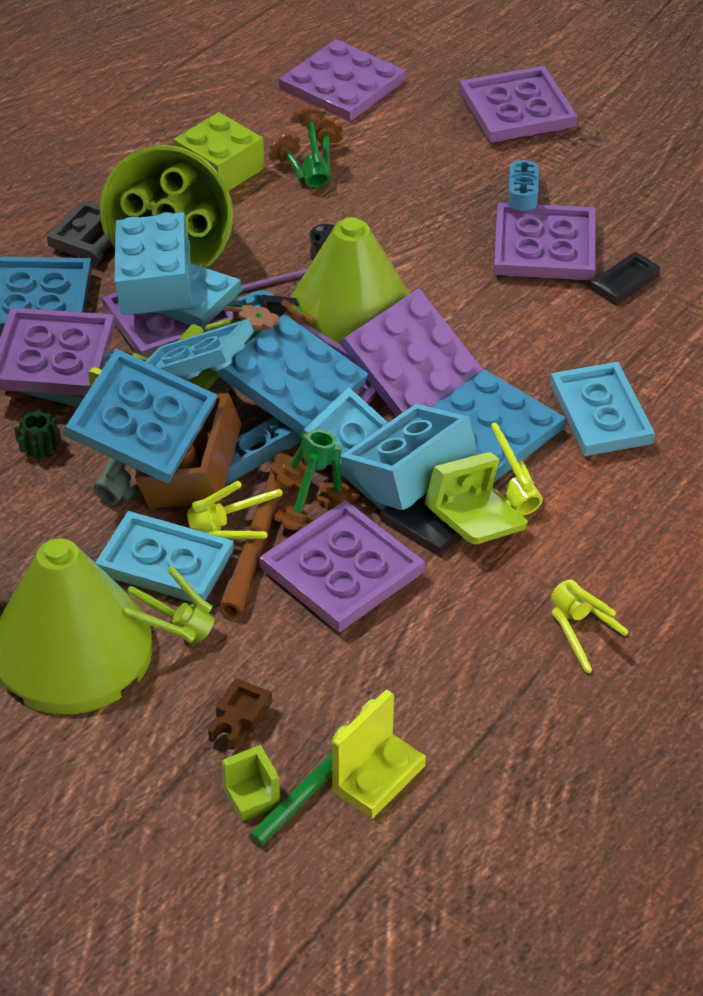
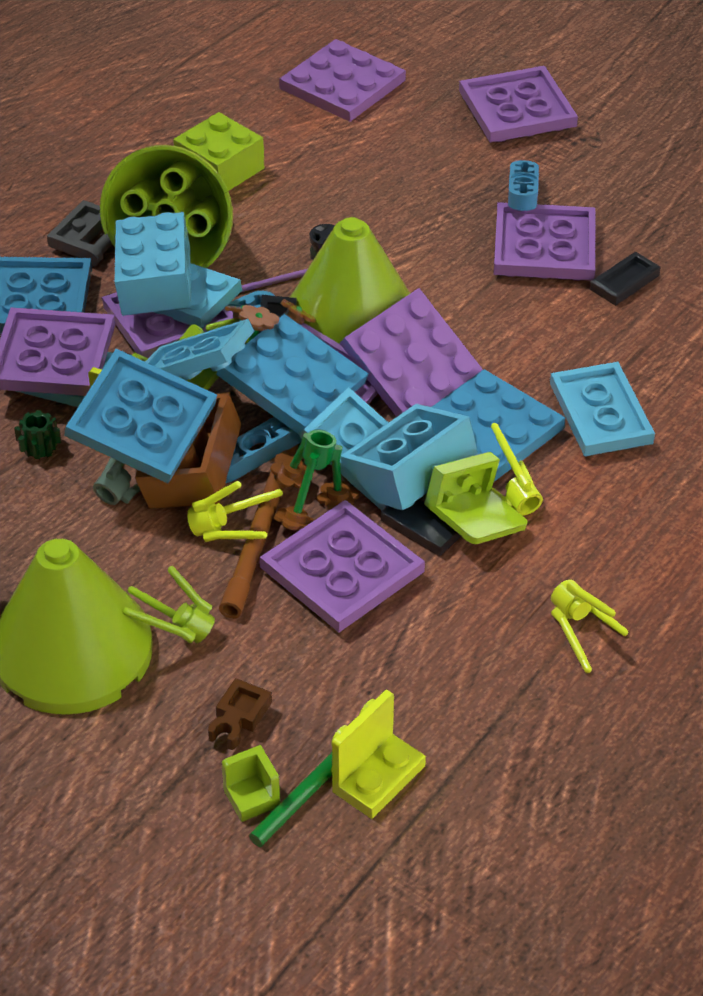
medium azure plate [95,511,234,602] -> none
plant [268,107,343,188] -> none

